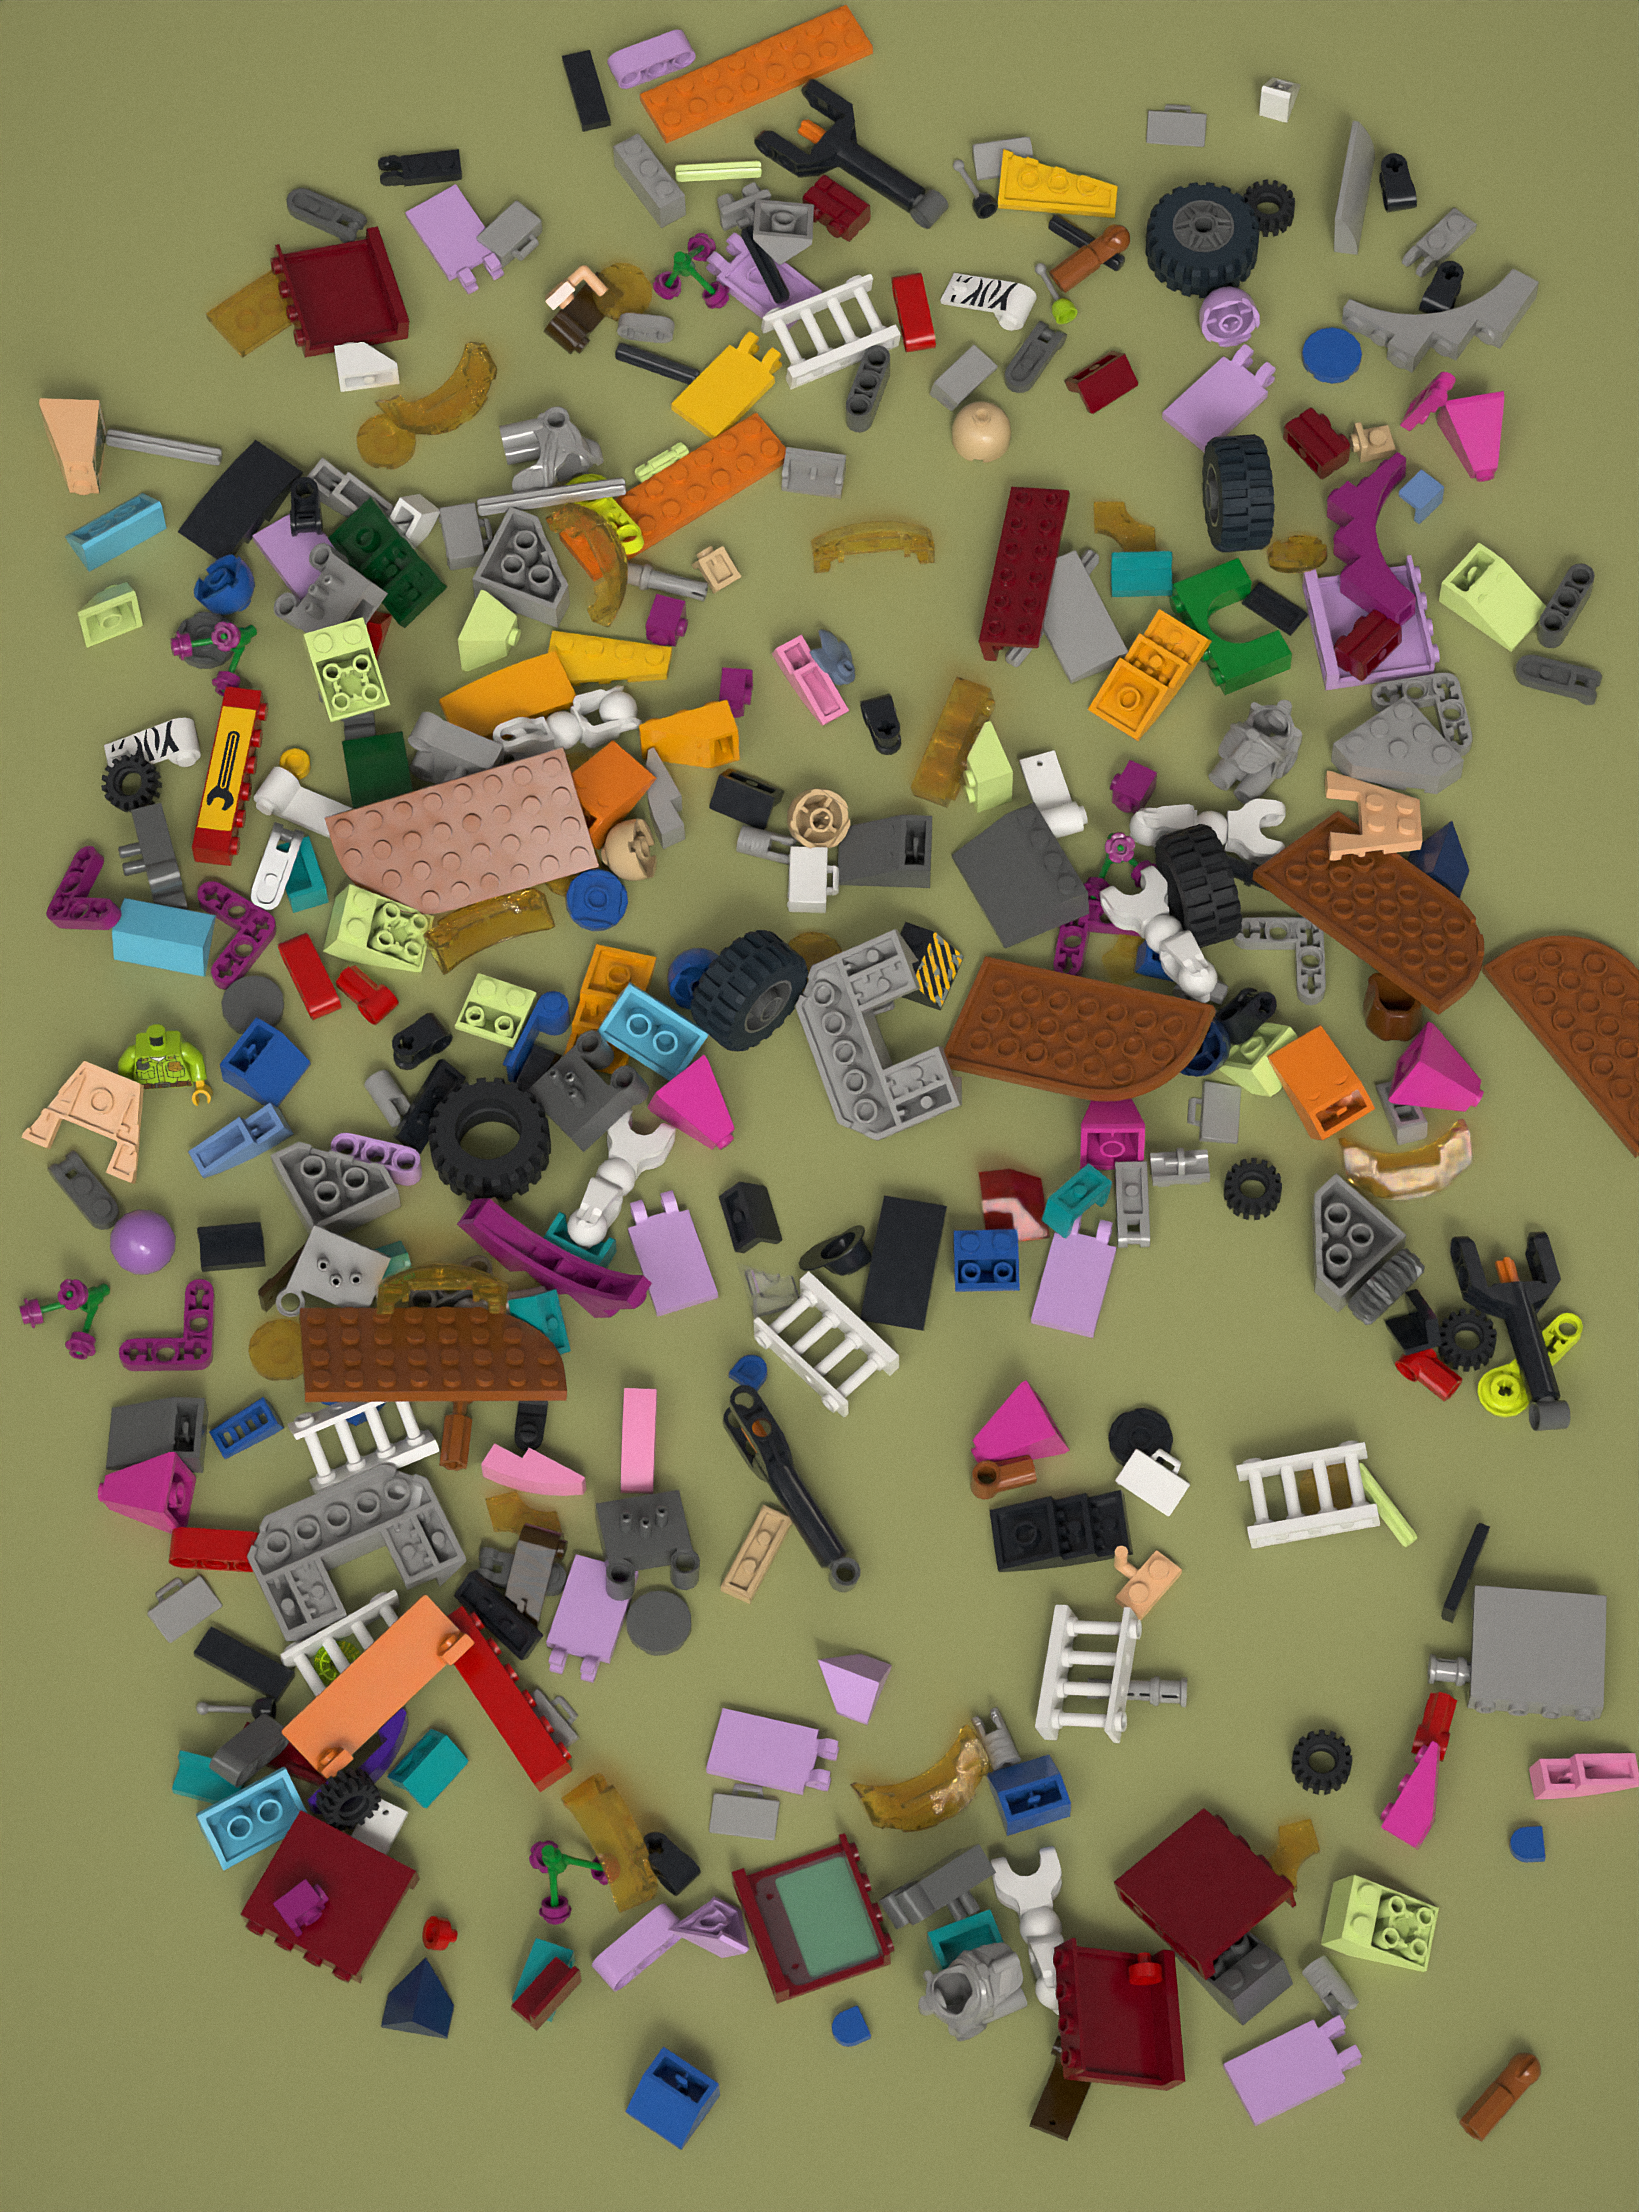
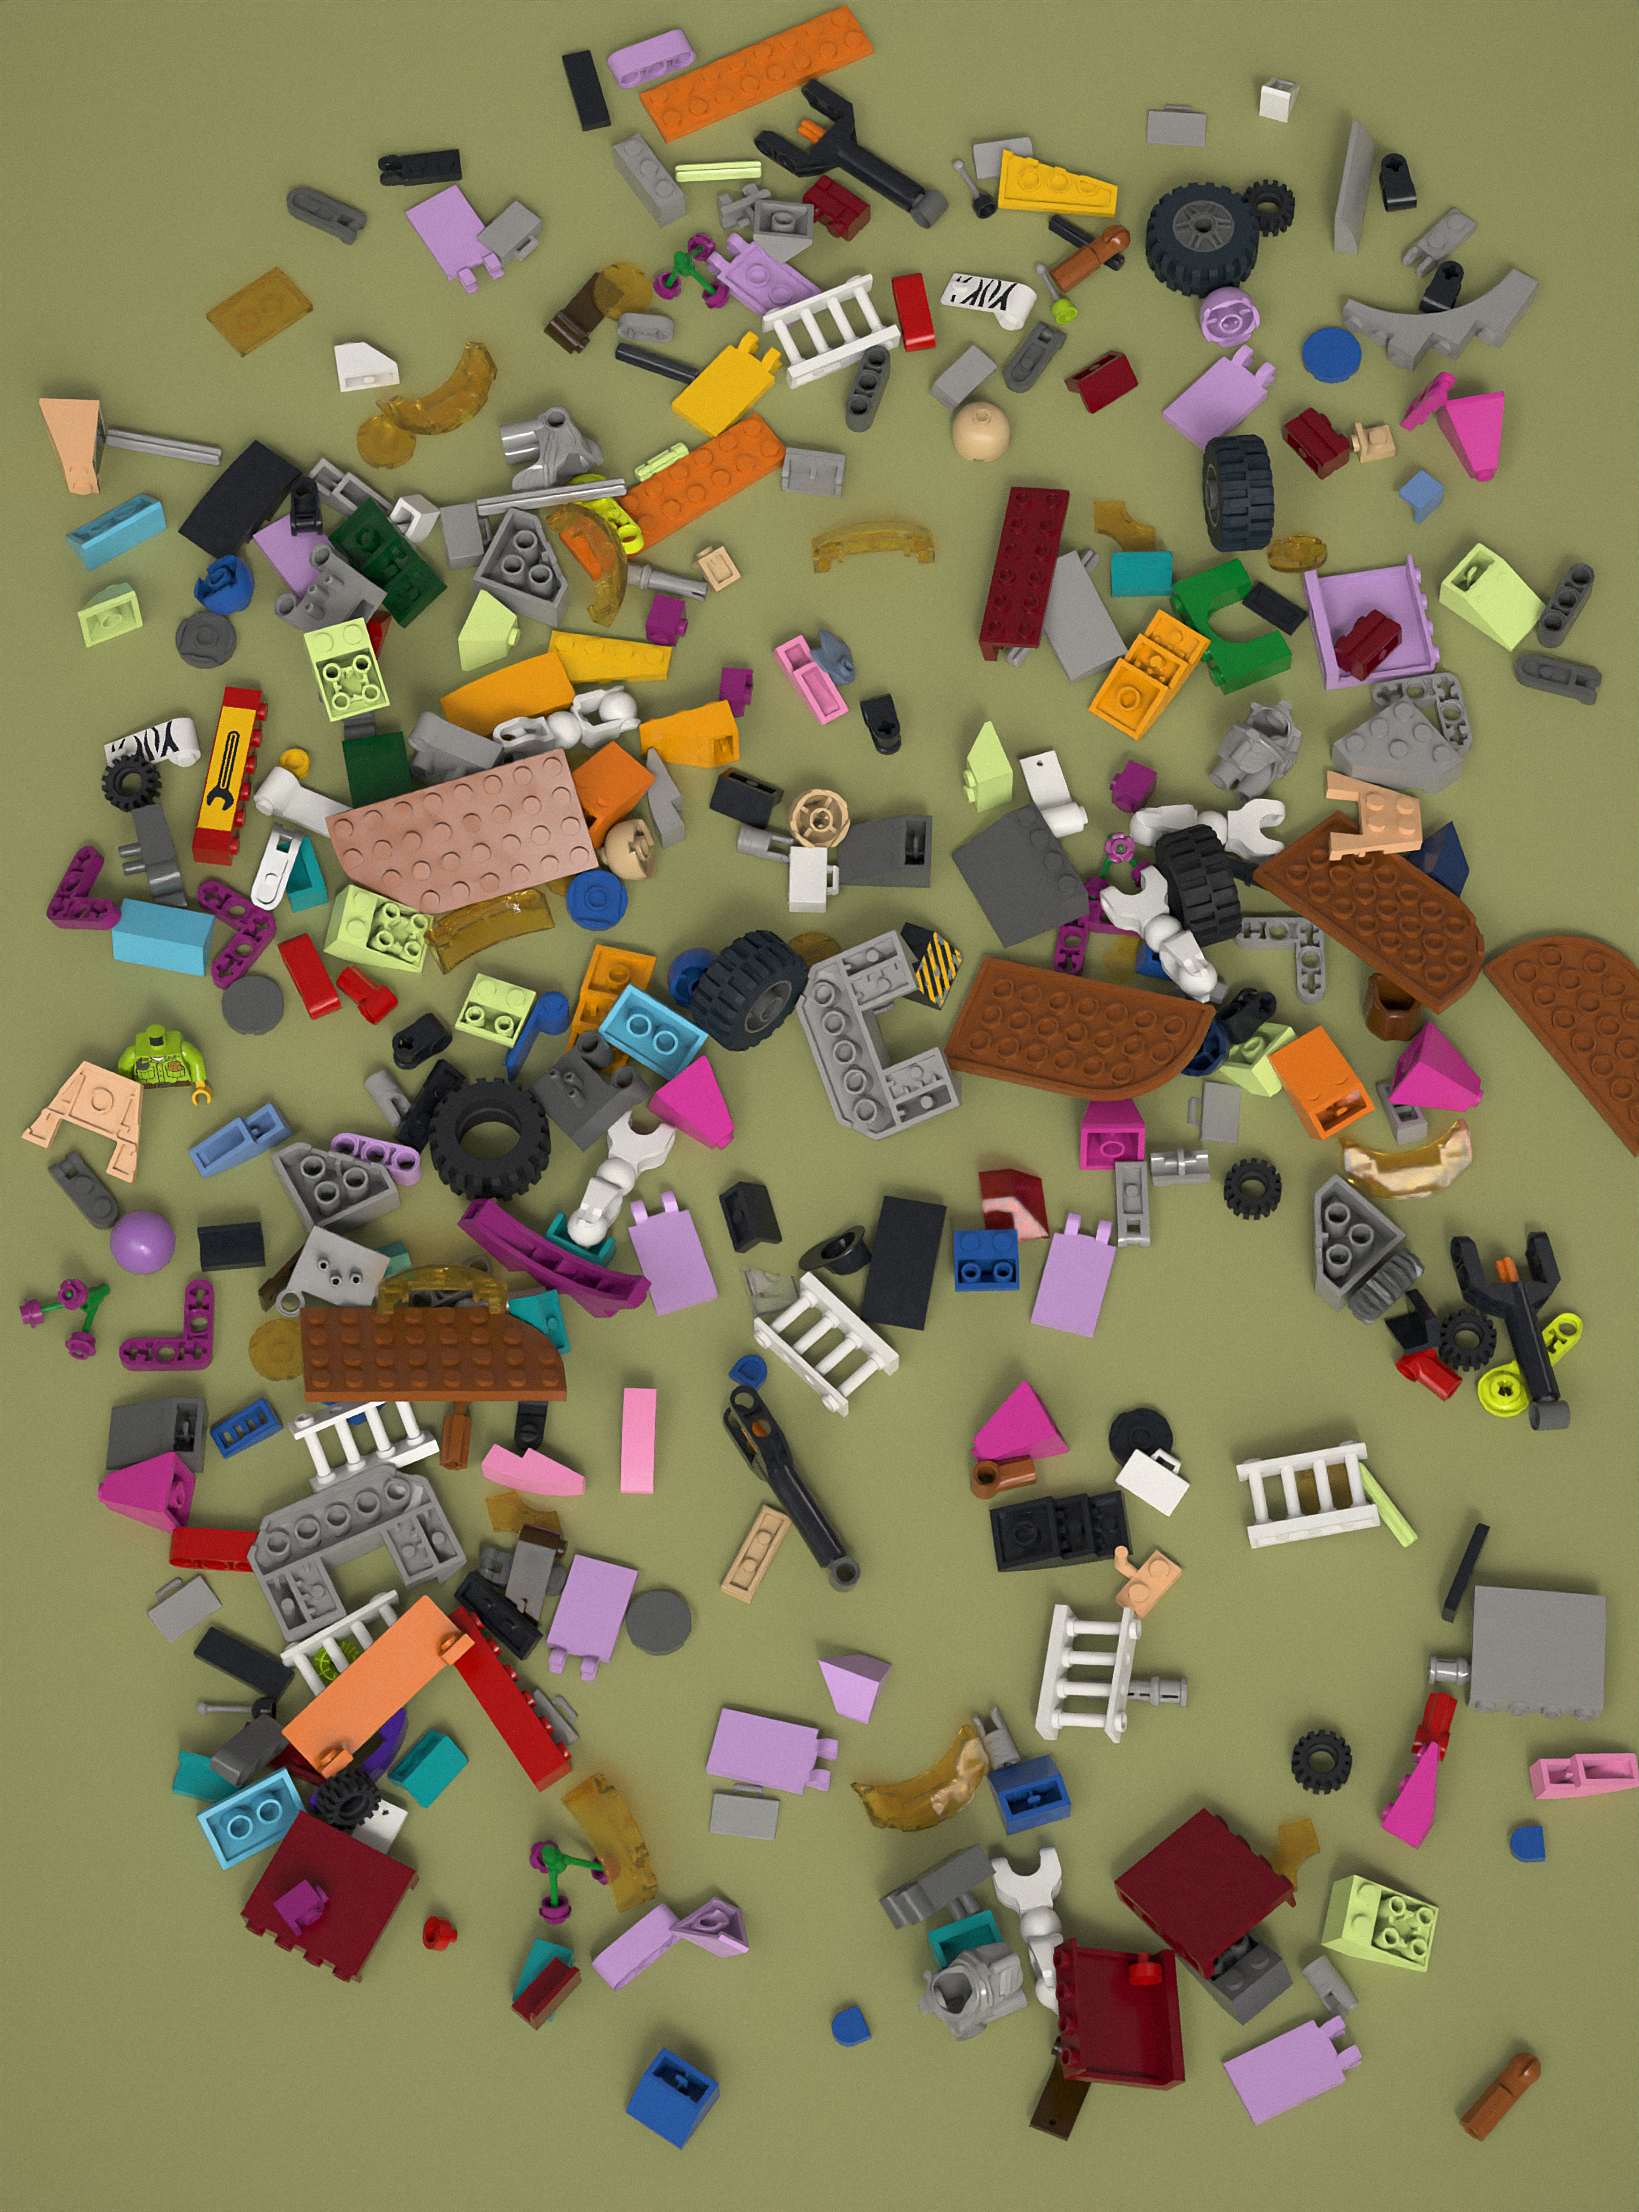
magenta plant [170,621,257,696] -> none
blue slope [219,1017,311,1108] -> none
dark red panel [270,226,410,358] -> none
dark blue slope [381,1957,454,2039] -> none
black tile [514,1044,562,1093] -> none
light nougat plate [545,265,608,310] -> none
dark grey piece [595,1490,700,1601] -> none
black piece [640,1832,701,1896] -> none
clear light blue panel [731,1833,895,2004] -> none
black axle [741,225,790,304] -> none
clear yellow wedge [910,676,996,808] -> none
teal panel [1042,1163,1113,1238] -> none
magenta arch [1327,452,1416,626] -> none

